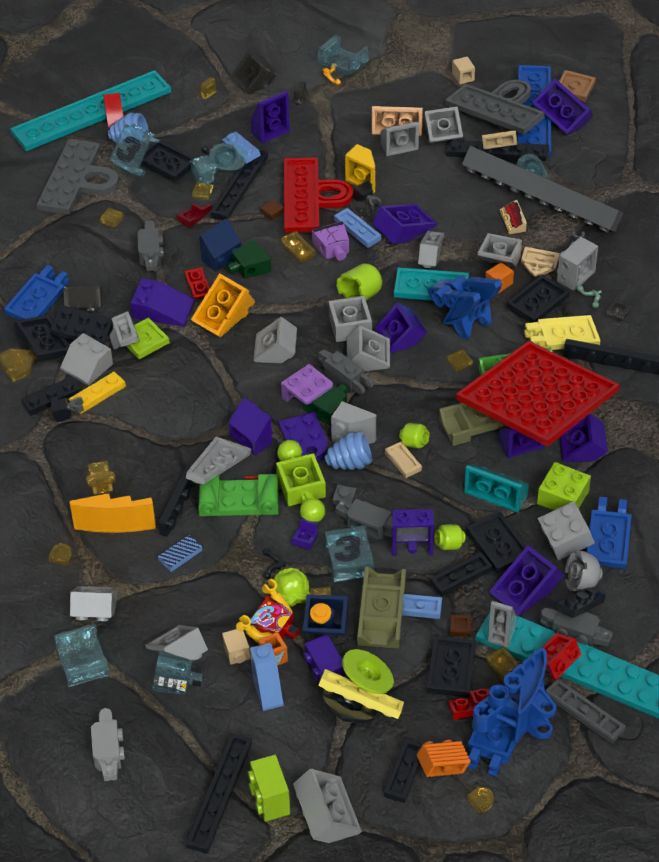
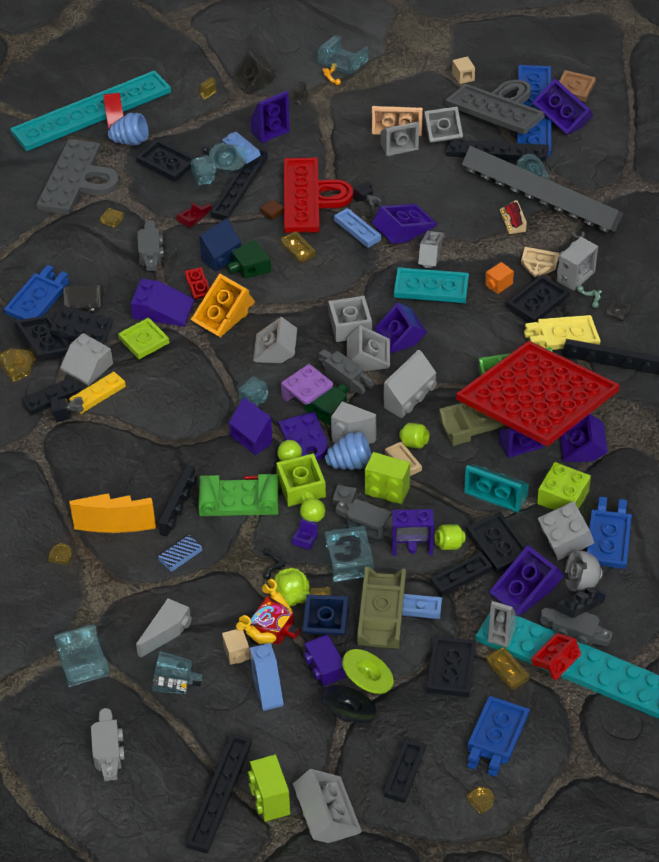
slope [70,586,118,621] -> none
clear yellow brick [86,461,115,494] -> none
clear light blue panel [109,123,160,177] -> none
light grey slope [110,311,139,350] -> none
light grey slope [145,625,208,661] -> none
light grey wing [186,437,251,485] -> none
clear yellow tile [192,182,213,200] -> none
orange brick [259,632,288,666] -> none
light orange plate [310,603,331,624] -> none
medium lavender torso [312,221,349,261] -> none
light yellow plate [318,669,404,719] -> none
lime cylinder [337,263,382,301] -> none
yellow slope [345,144,375,194] -> none
orange brick [417,740,470,778] -> none
blue piece [428,276,502,340] -> none
clear yellow tile [447,349,473,372] -> none
red slope [449,689,490,720] -> none
reddish brown tile [450,615,471,637] -> none
blue piece [472,647,556,742] -> none
light grey slope [478,233,522,267] -> none
tan slope [482,130,517,150] -> none
dark grey plate [545,679,626,744] -> none
none -> light grey slope [136,599,192,658]
none -> clear light blue brick [238,376,268,407]
none -> lime brick [365,452,410,504]
none -> light grey slope [384,350,437,418]

